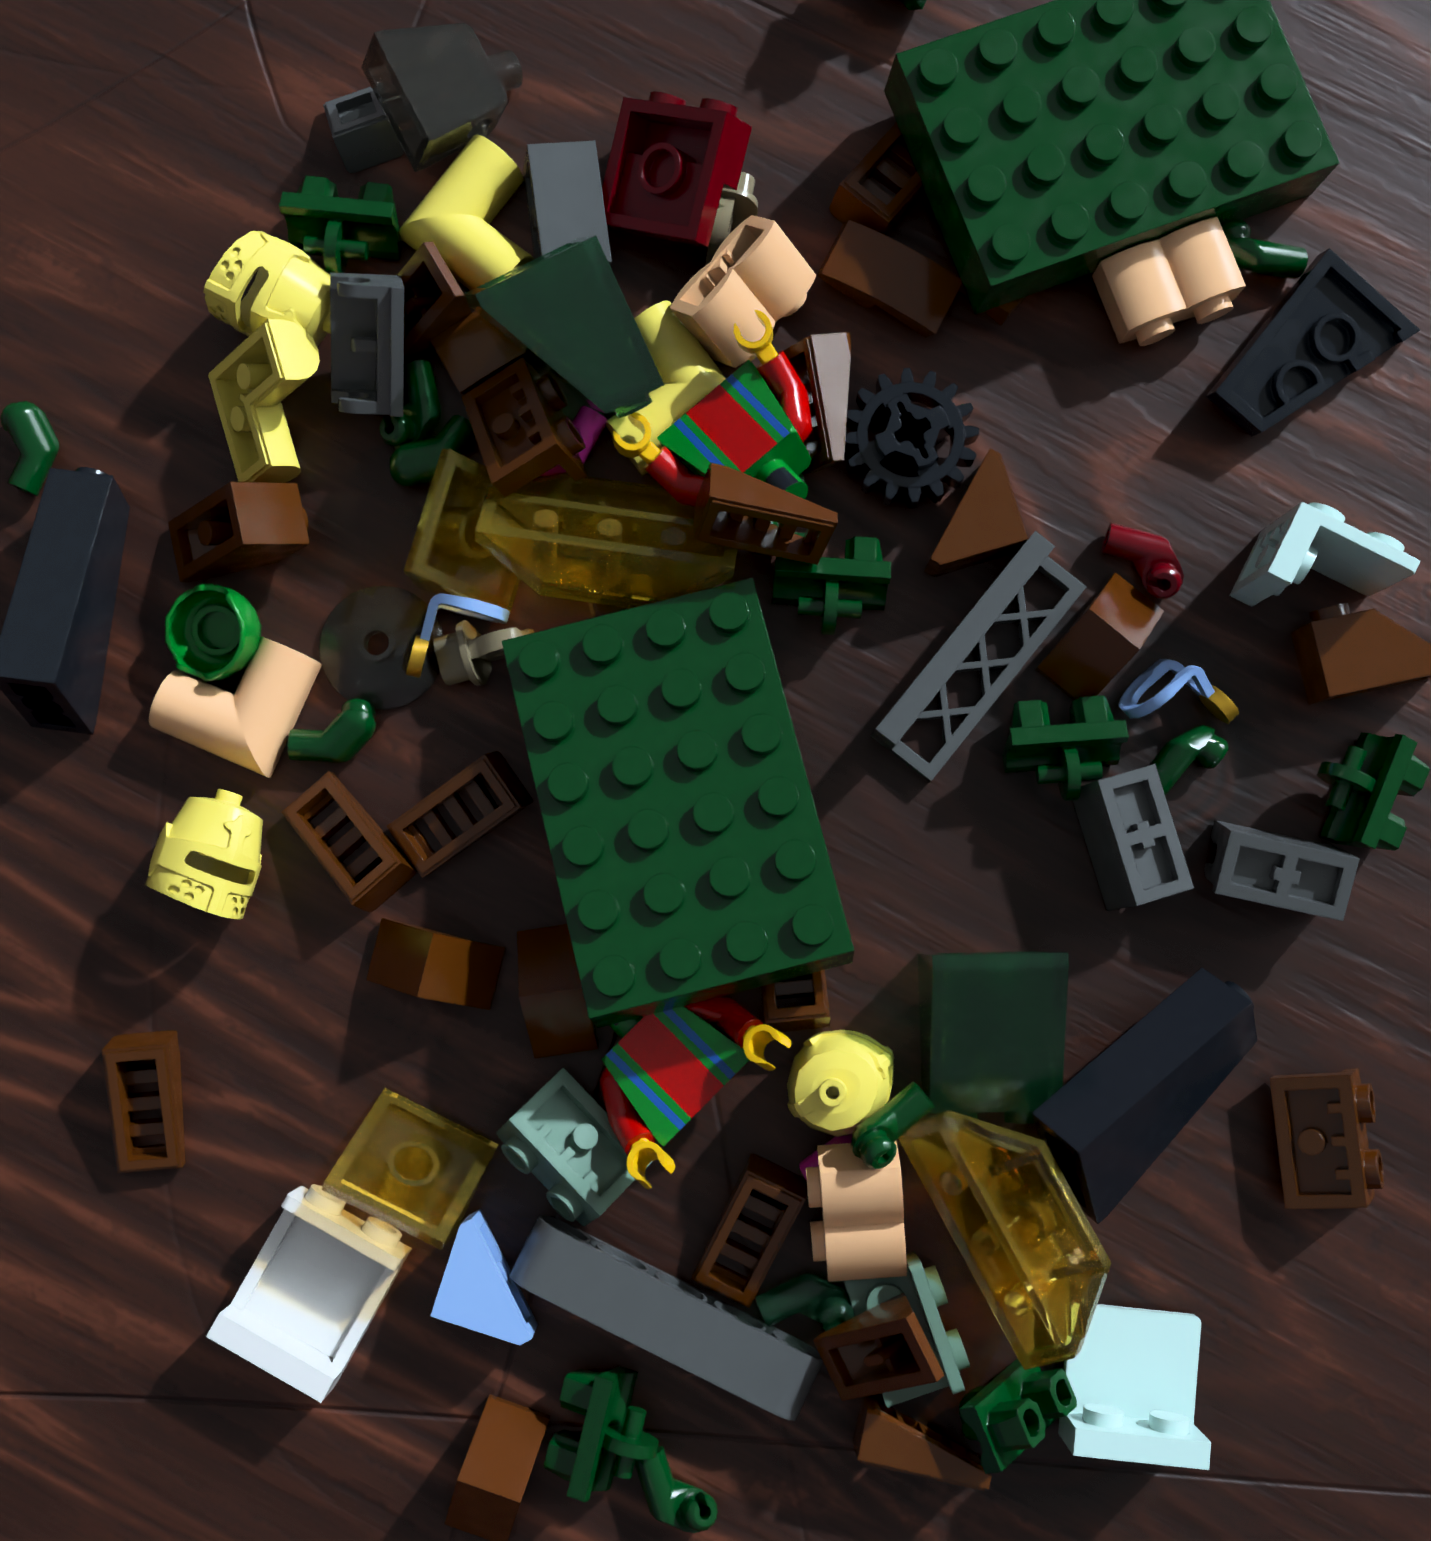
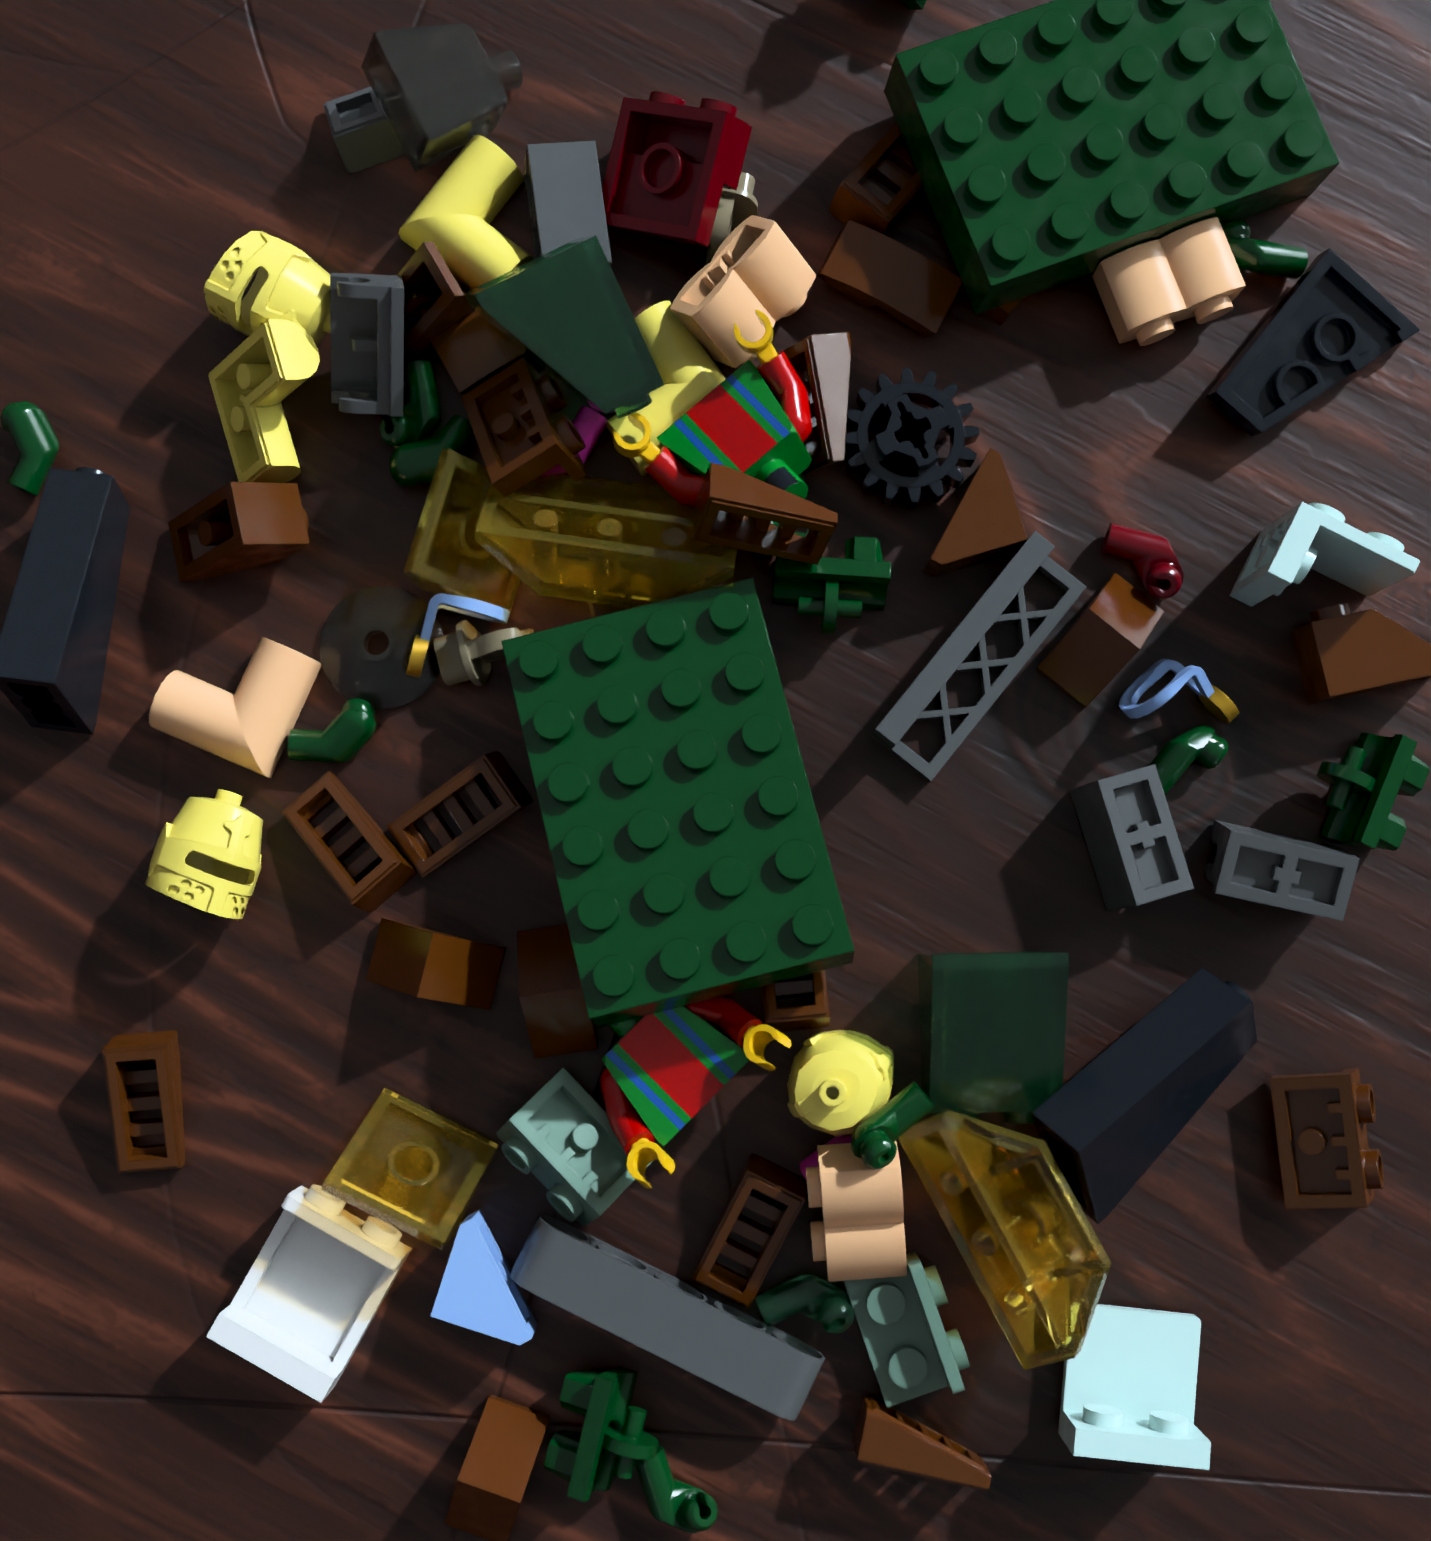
green hair [165,583,262,681] -> none
dark green hips [279,176,402,274] -> none
reddish brown slope [813,1292,944,1401] -> none
dark green hips [959,1354,1077,1474] -> none
dark green hips [1002,695,1129,801] -> none

